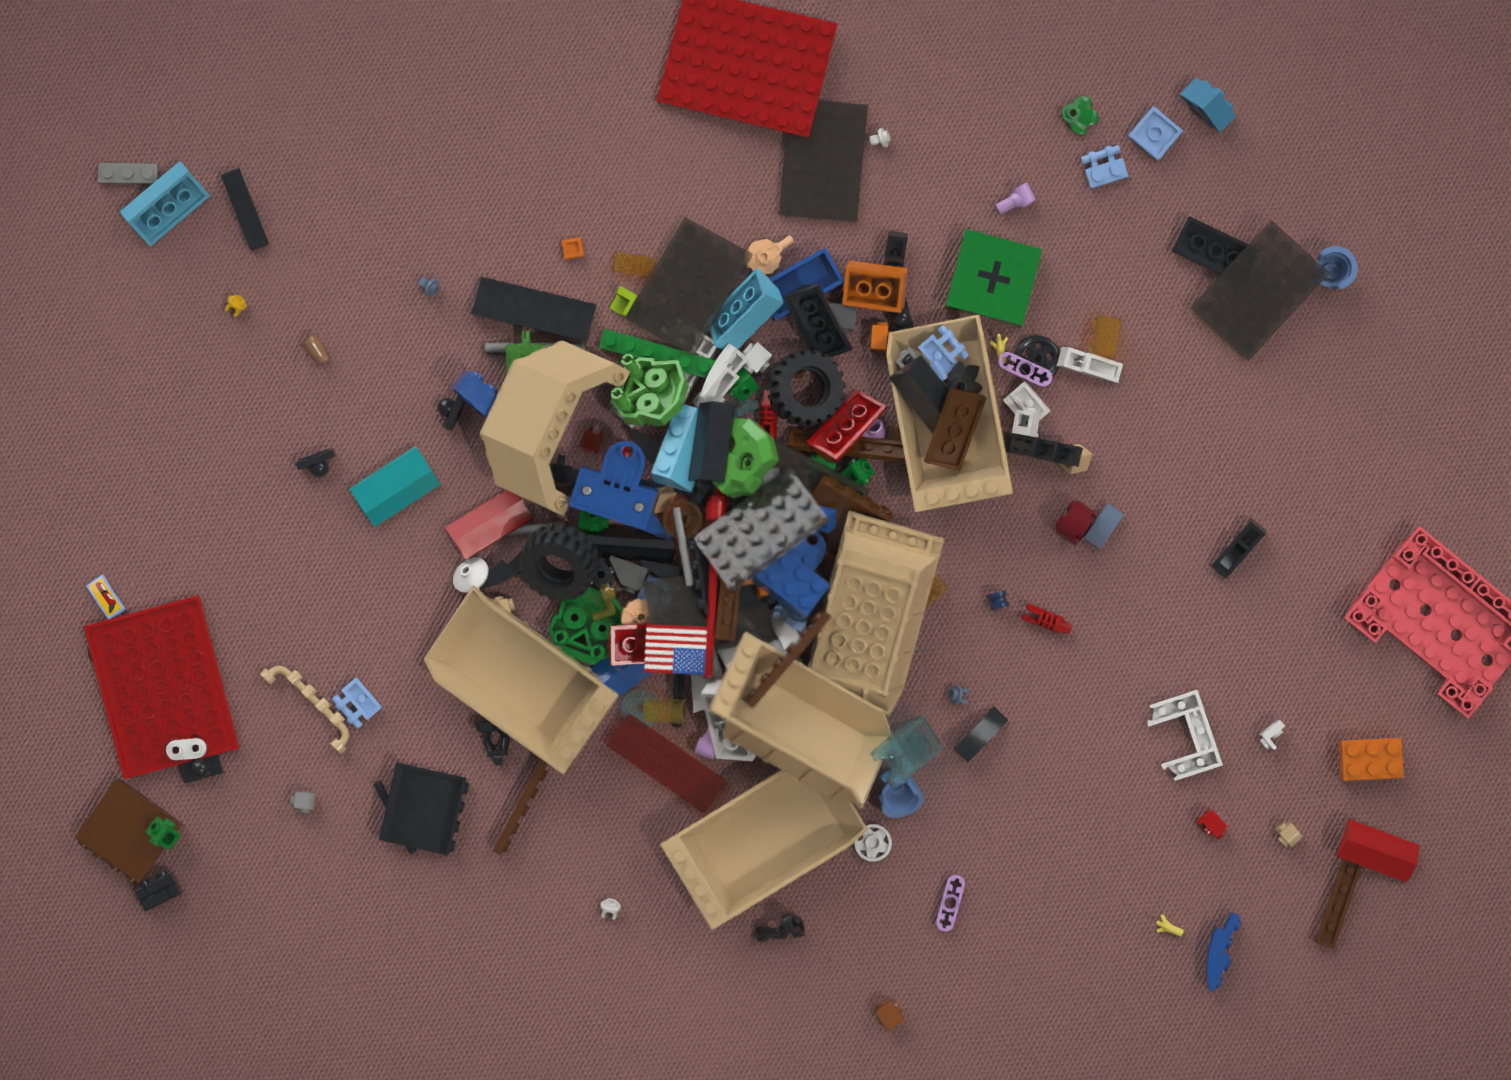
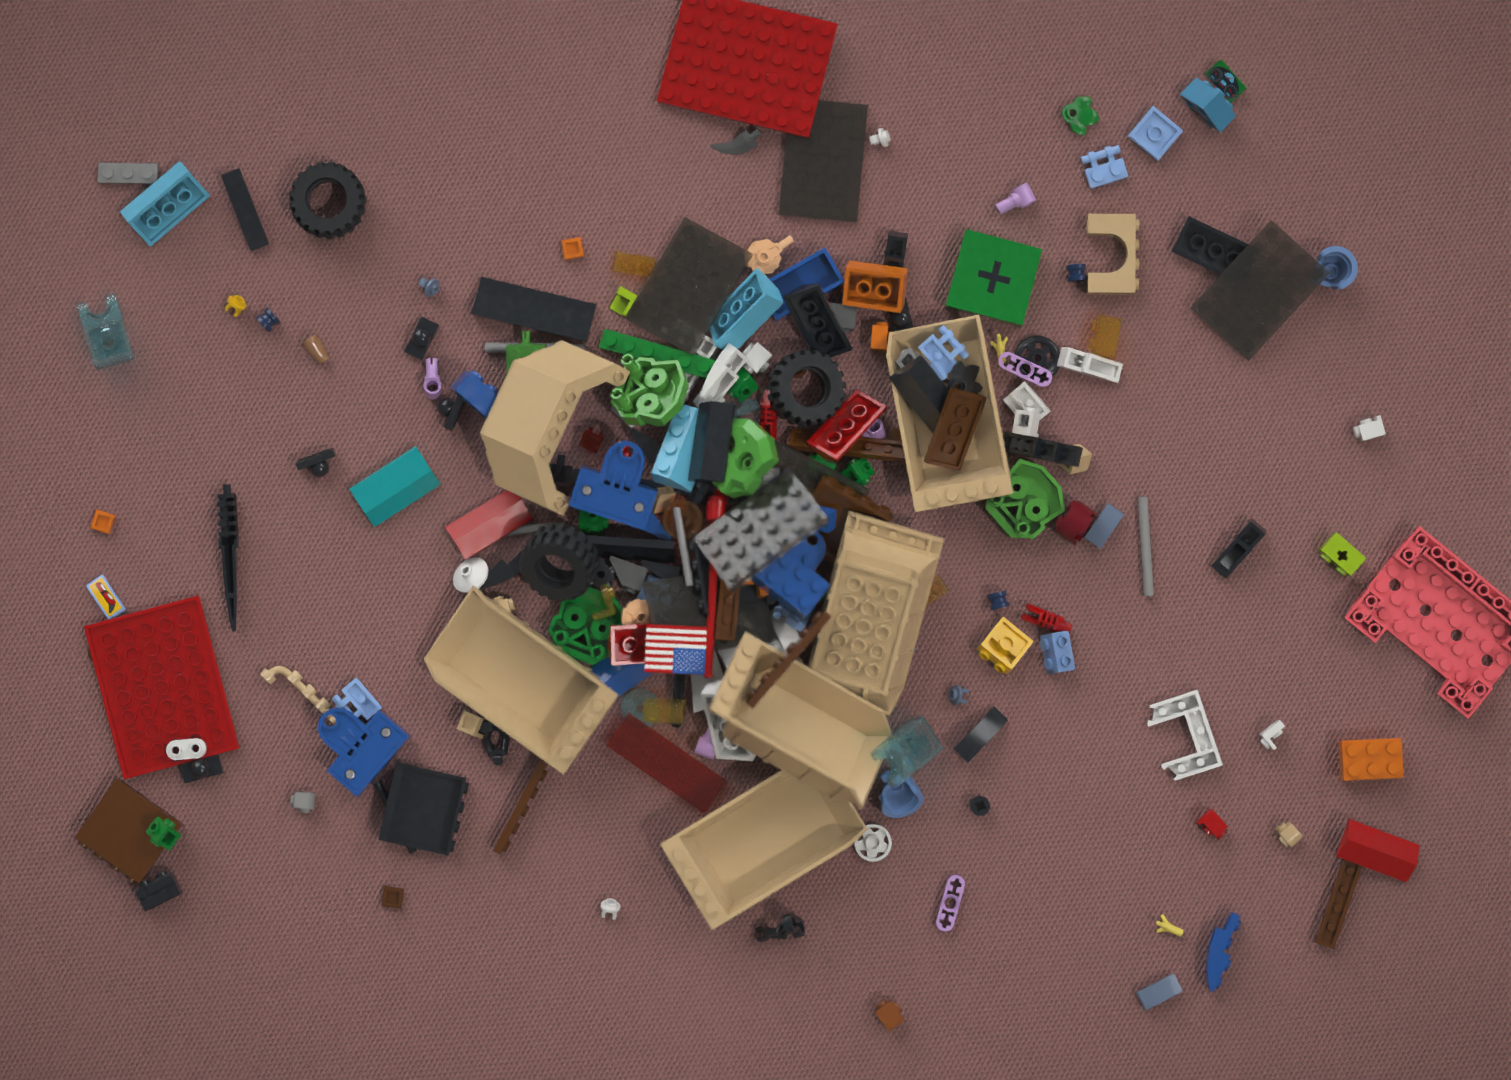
none -> clear light blue brick [77,293,135,370]
none -> orange tile [90,509,116,534]
none -> black piece [217,484,239,632]
none -> dark blue wheel [256,307,280,332]
none -> black tyre [289,161,367,239]
none -> blue brick [318,708,412,797]
none -> reddish brown tile [381,886,404,909]
none -> black tile [404,316,439,361]
none -> lavender pin [423,358,442,399]
none -> tan panel [457,711,484,739]
none -> dark grey bar [711,128,762,154]
none -> black wheel [970,796,990,816]
none -> yellow plate [976,617,1034,674]
none -> bright green brick [985,459,1065,539]
none -> medium blue bracket [1040,631,1075,674]
none -> dark blue wheel [1066,264,1087,282]
none -> tan arch [1086,214,1139,295]
none -> sand blue slope [1136,973,1183,1010]
none -> light grey piece [1138,497,1154,596]
none -> slope [1205,59,1247,103]
none -> lime brick [1318,532,1366,577]
none -> white brick [1353,415,1386,442]

